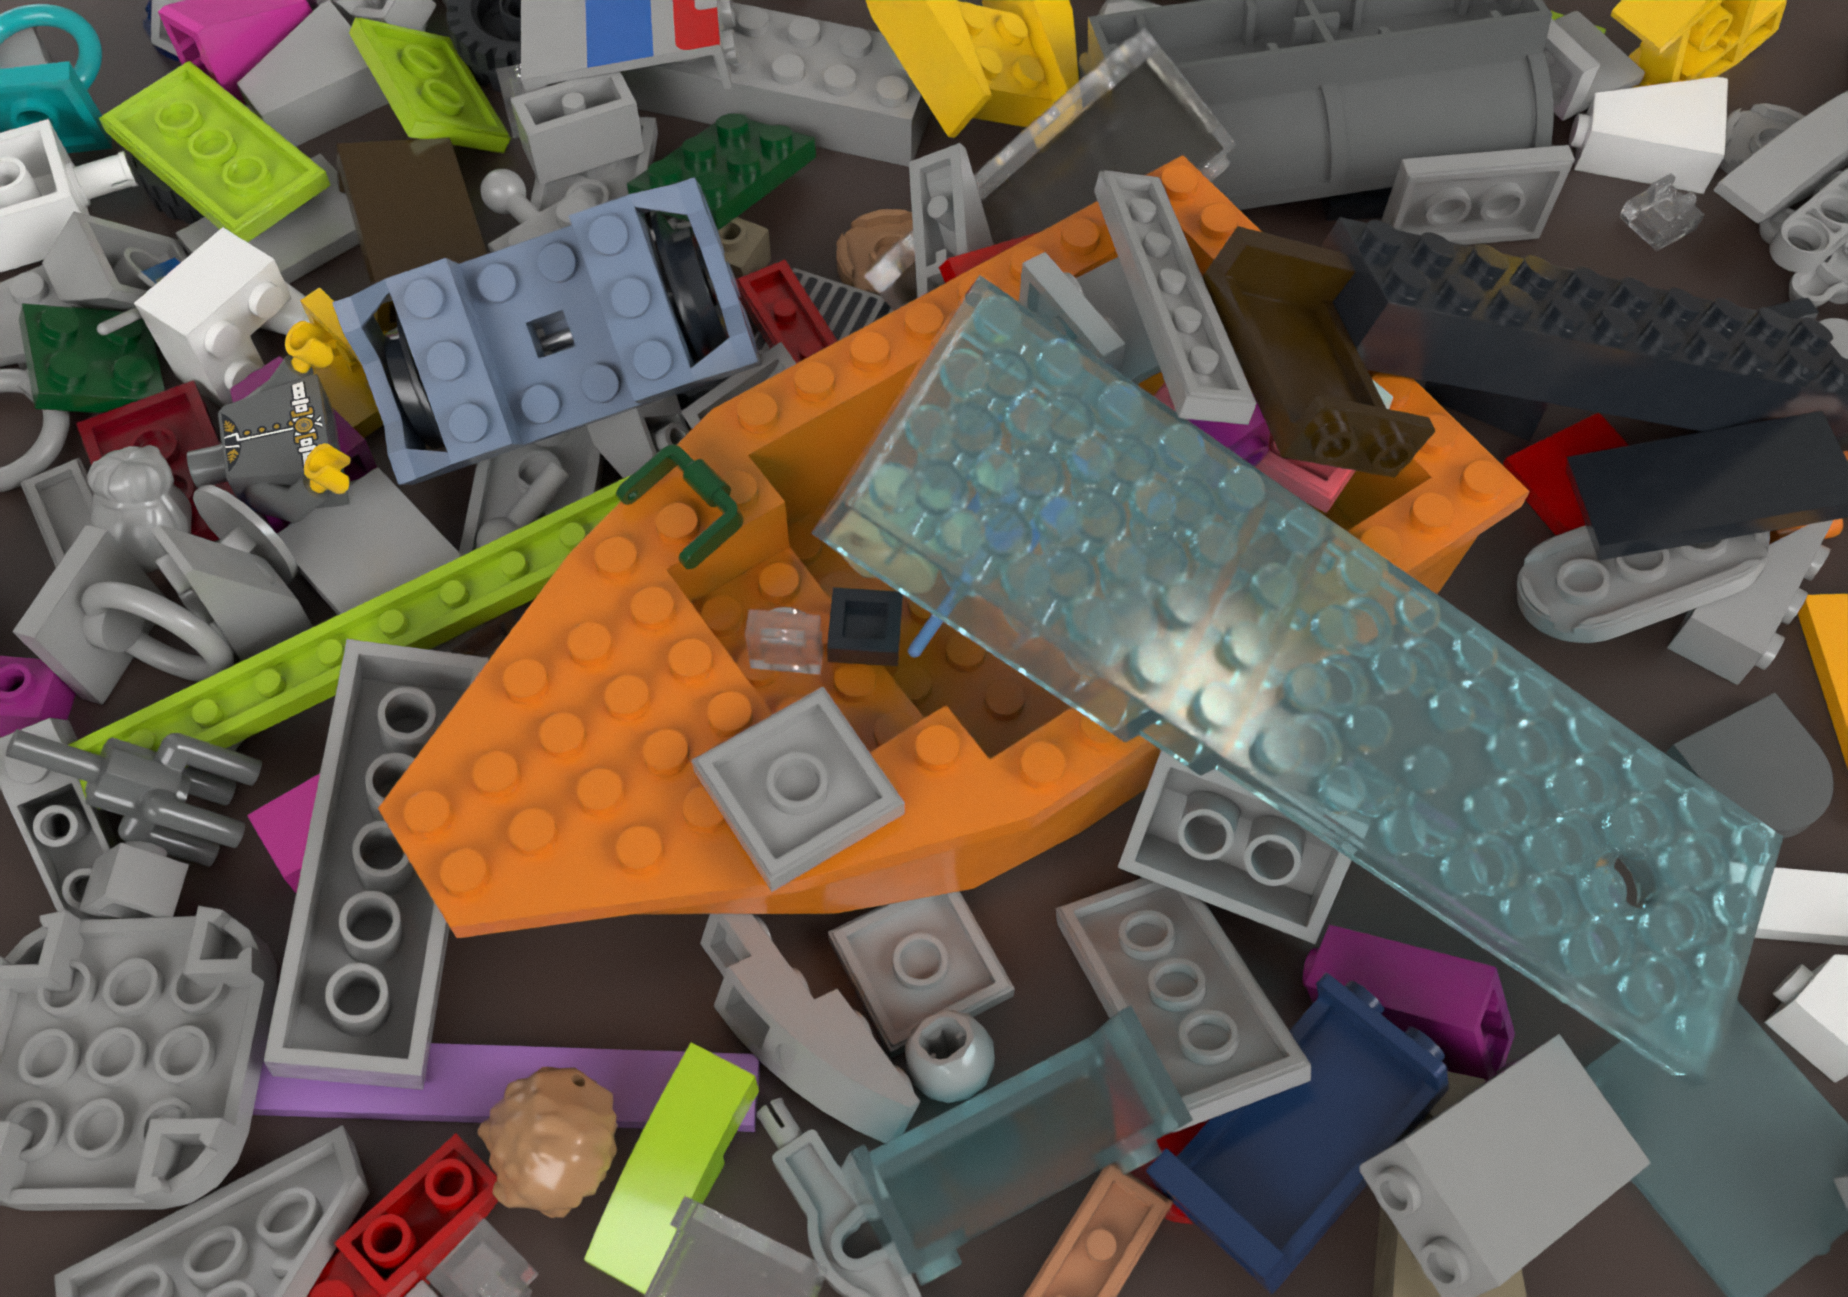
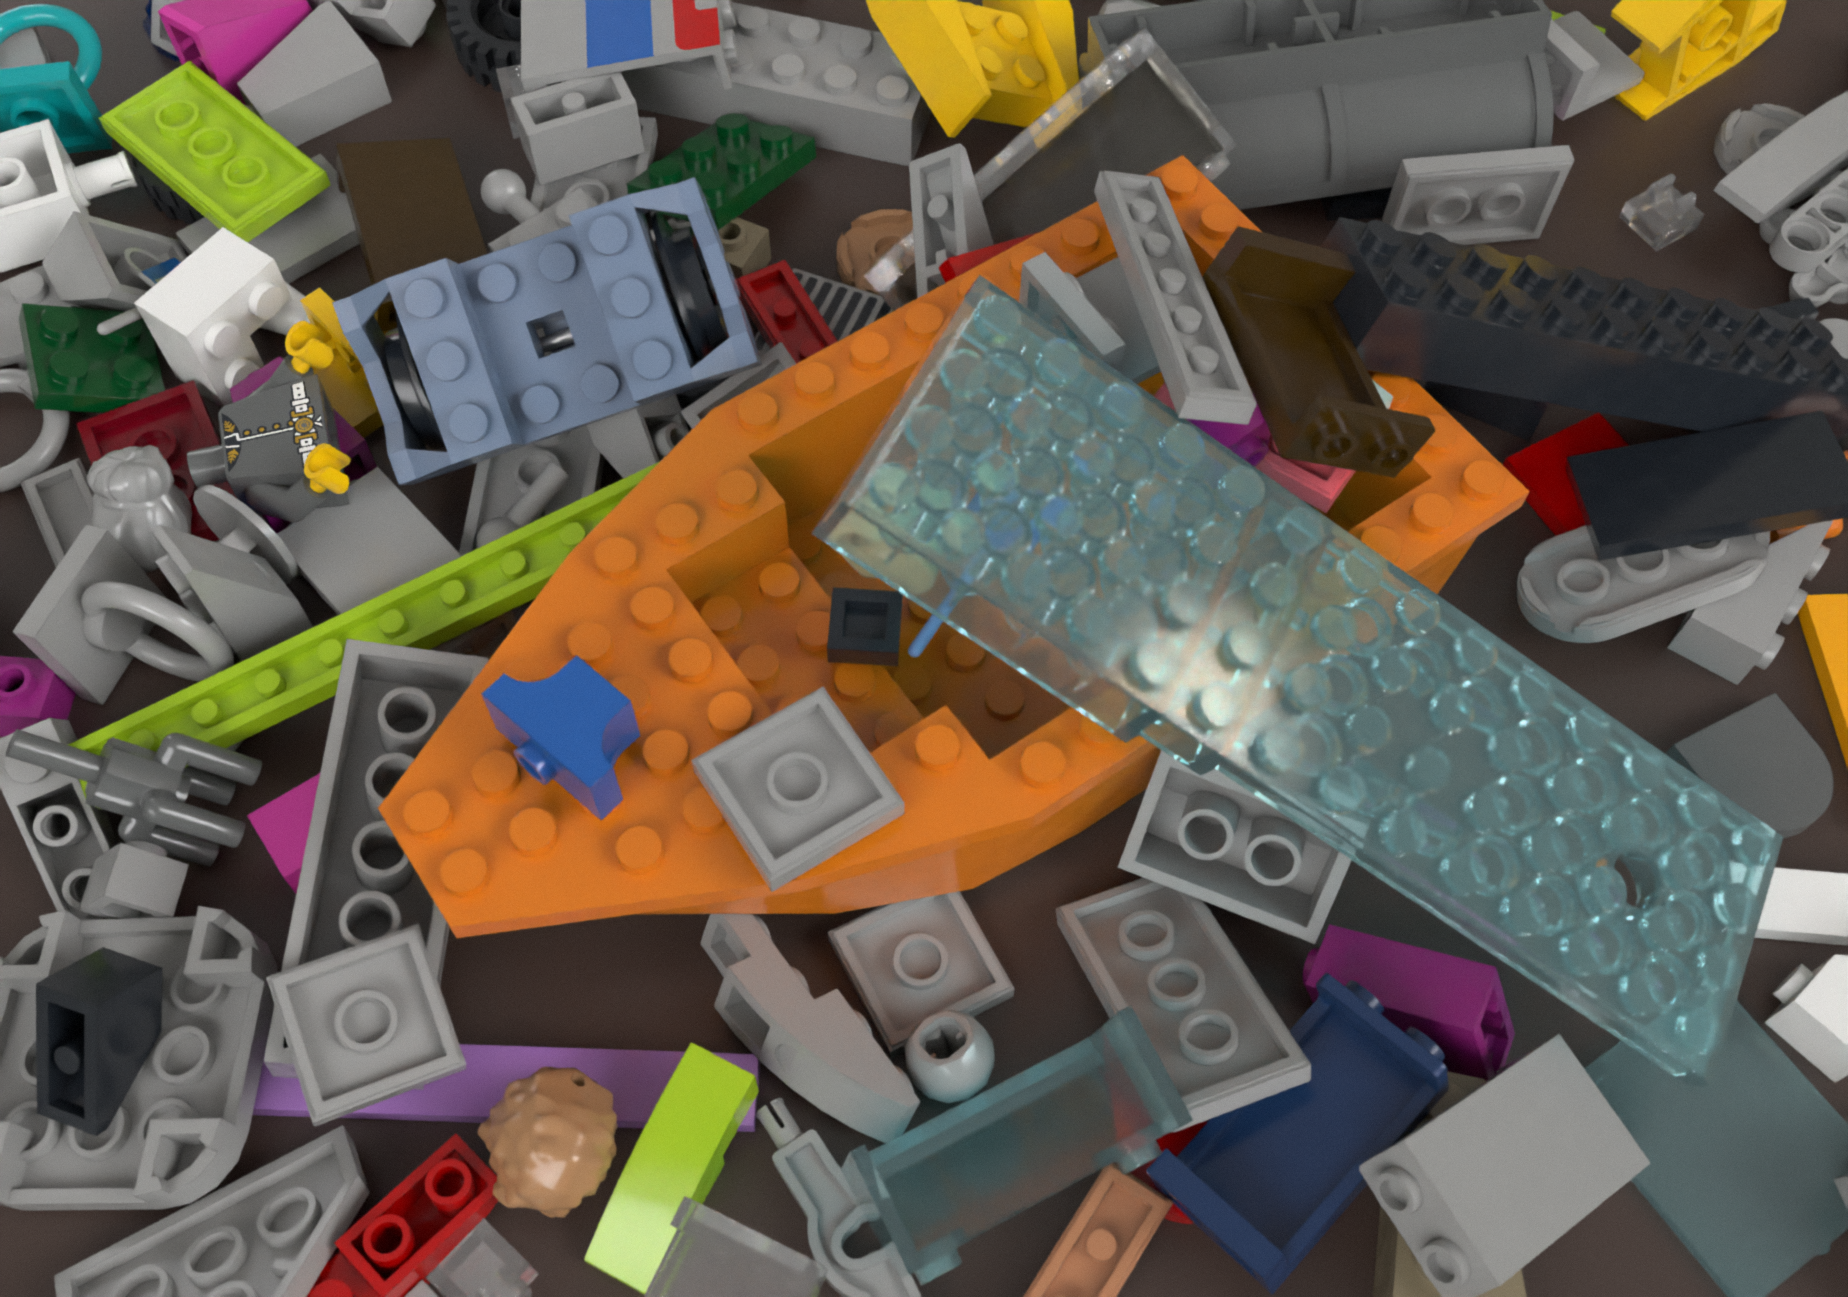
lime tile [349,17,511,153] -> none
dark green piece [616,445,744,570] -> none
clear plate [745,607,823,674] -> none
white slope [1569,77,1728,194] -> none
none -> black slope [36,947,162,1136]
none -> light grey tile [266,924,466,1127]
none -> blue brick [481,655,640,820]

